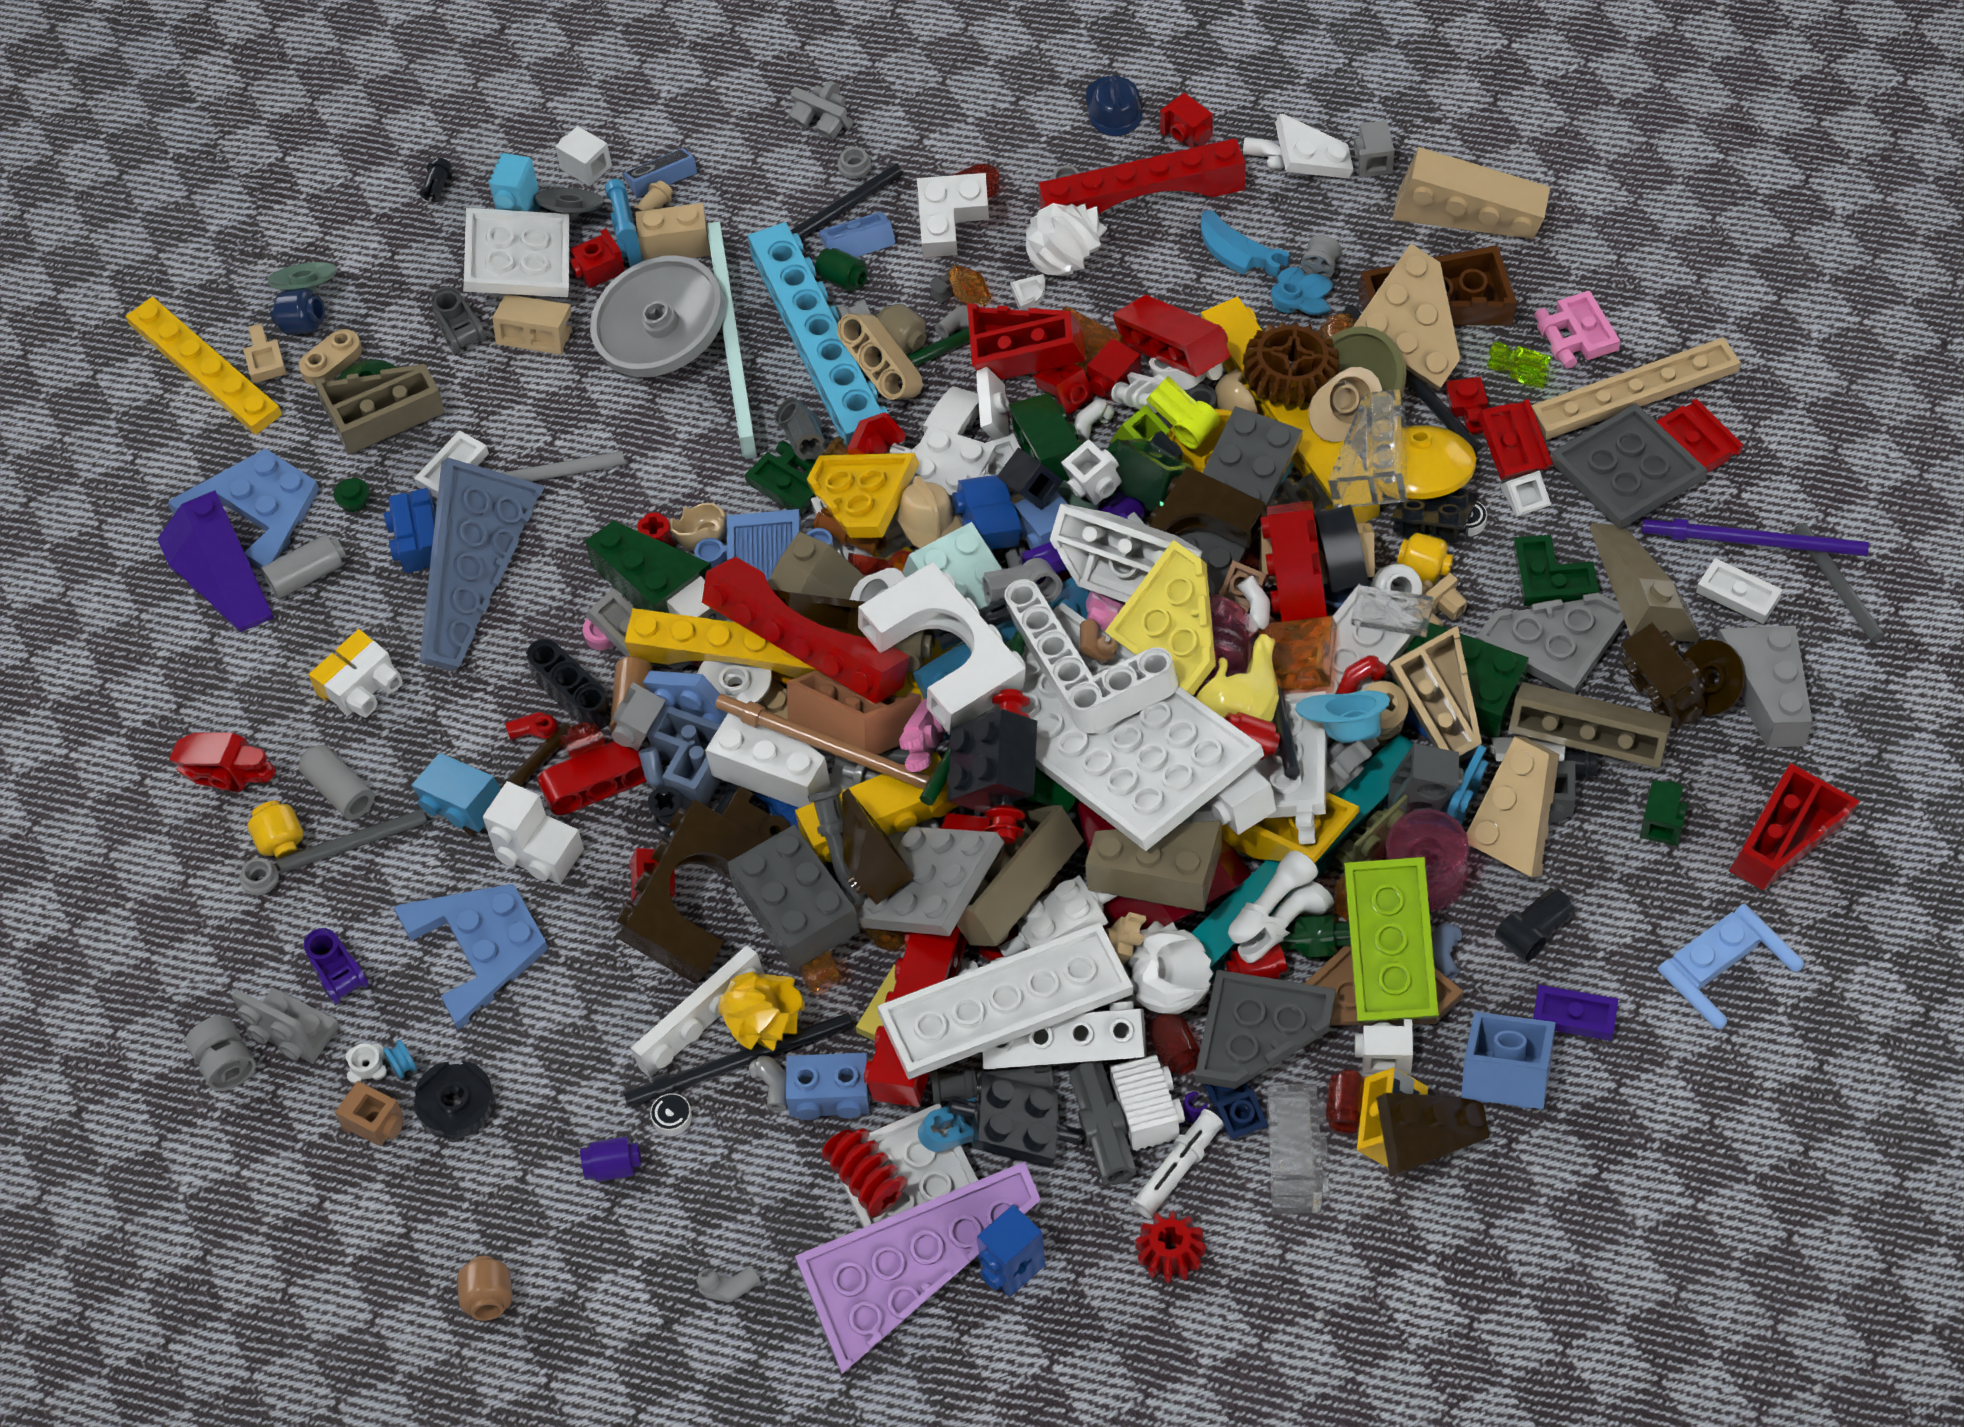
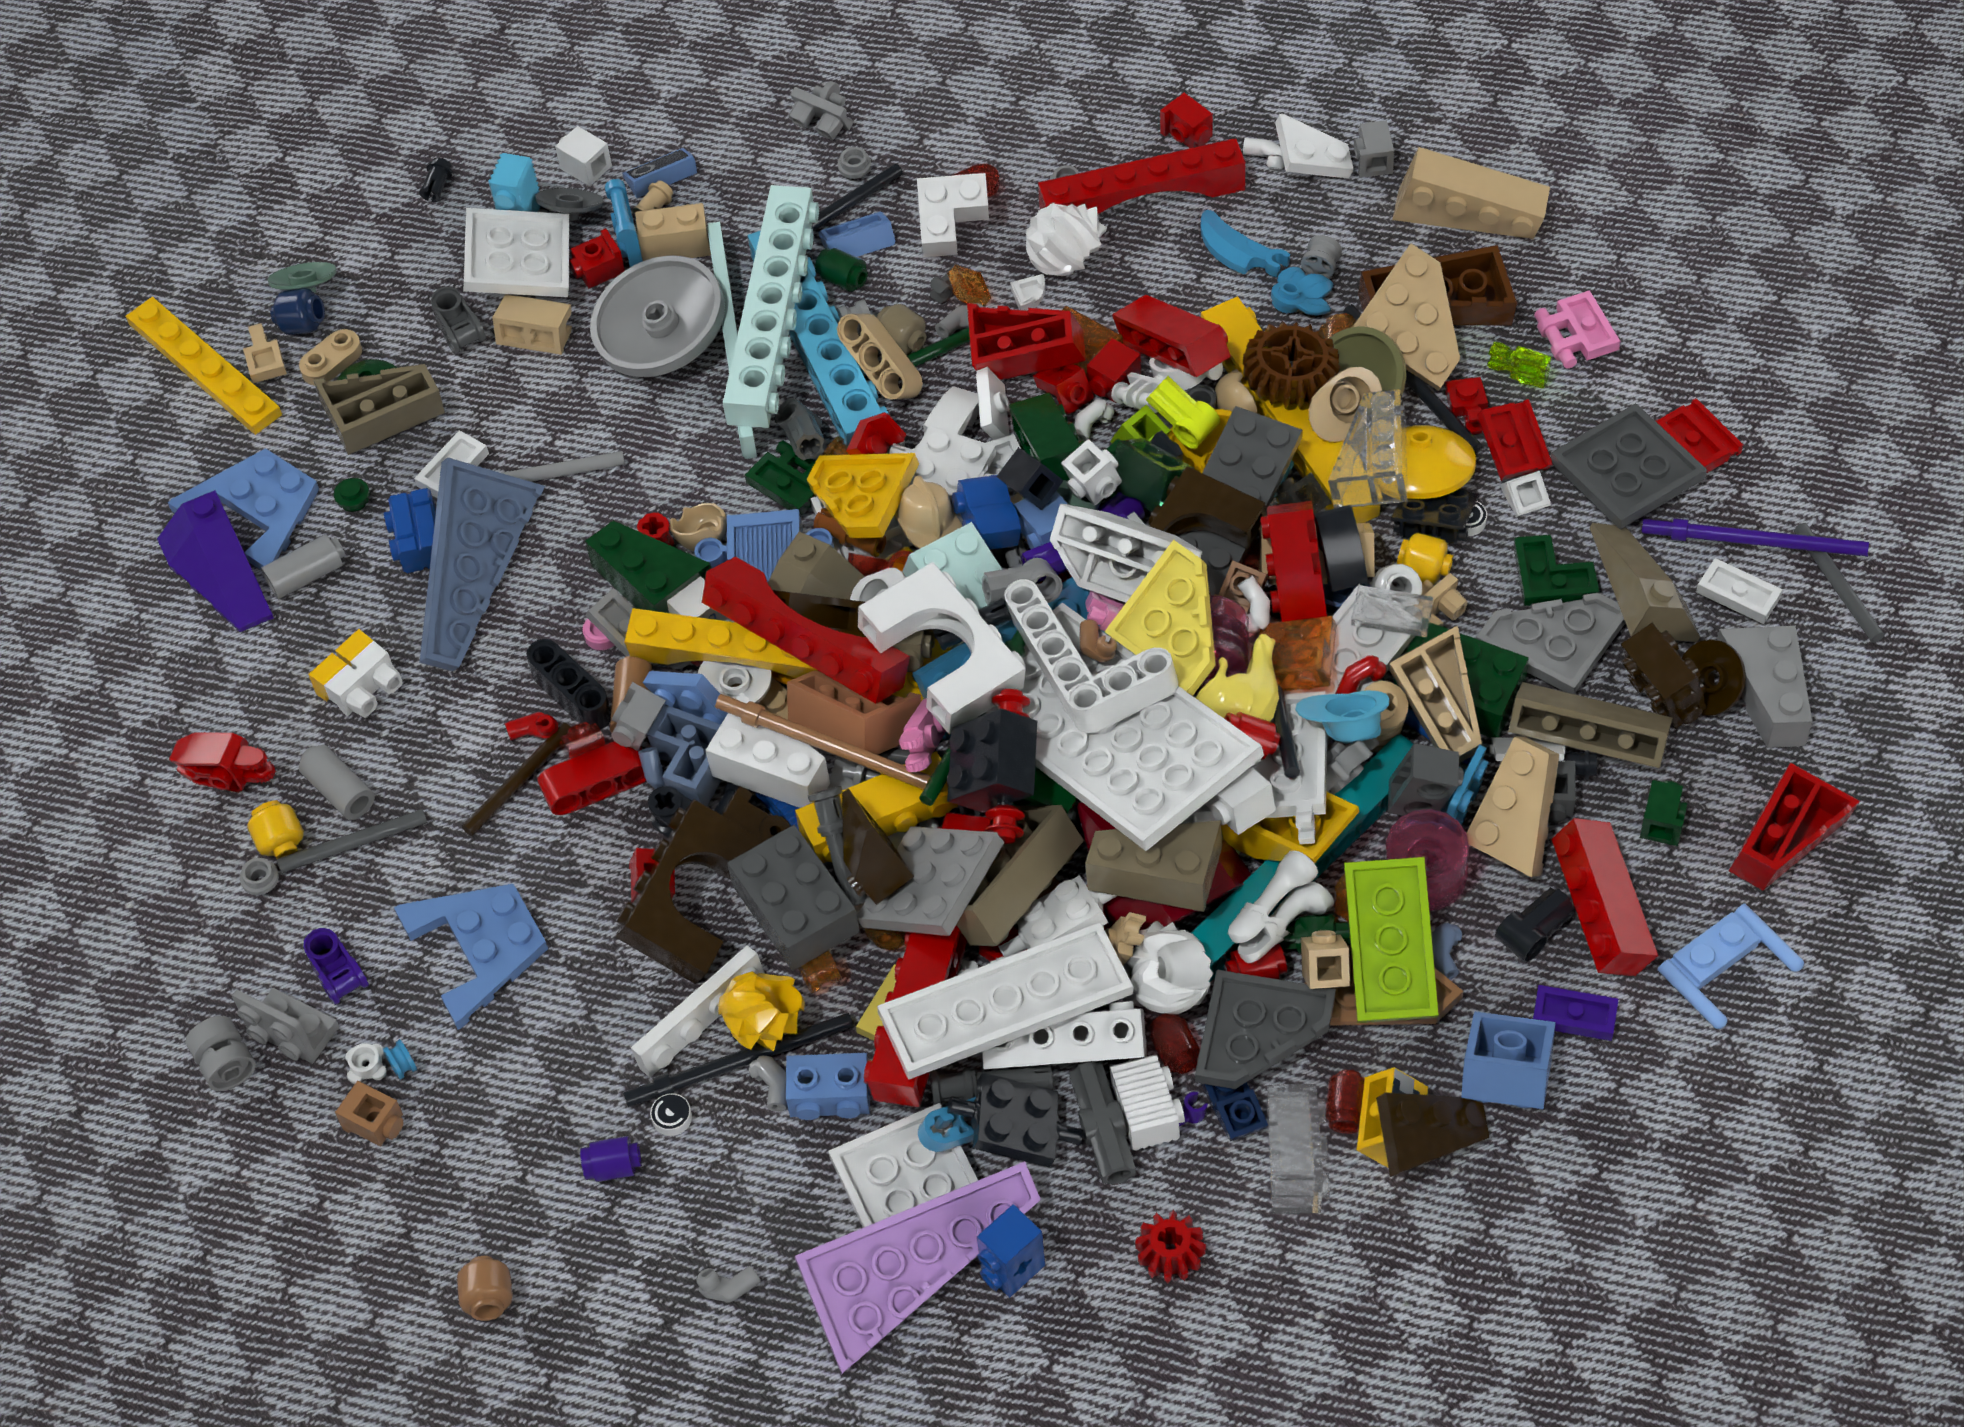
dark azure brick [411,753,501,833] -> none
black plate [414,1061,496,1142] -> none
white brick [483,781,584,885] -> none
red piece [821,1128,908,1218] -> none
dark blue piece [1086,76,1142,136] -> none
white pin [1131,1109,1224,1219] -> none
olive hinge [1333,794,1408,870] -> none
white brick [1354,1019,1413,1074] -> none
tan plate [1531,337,1741,441] -> none
none -> light aqua brick [723,185,819,428]
none -> tan brick [1301,930,1350,989]
none -> red brick [1551,818,1658,976]

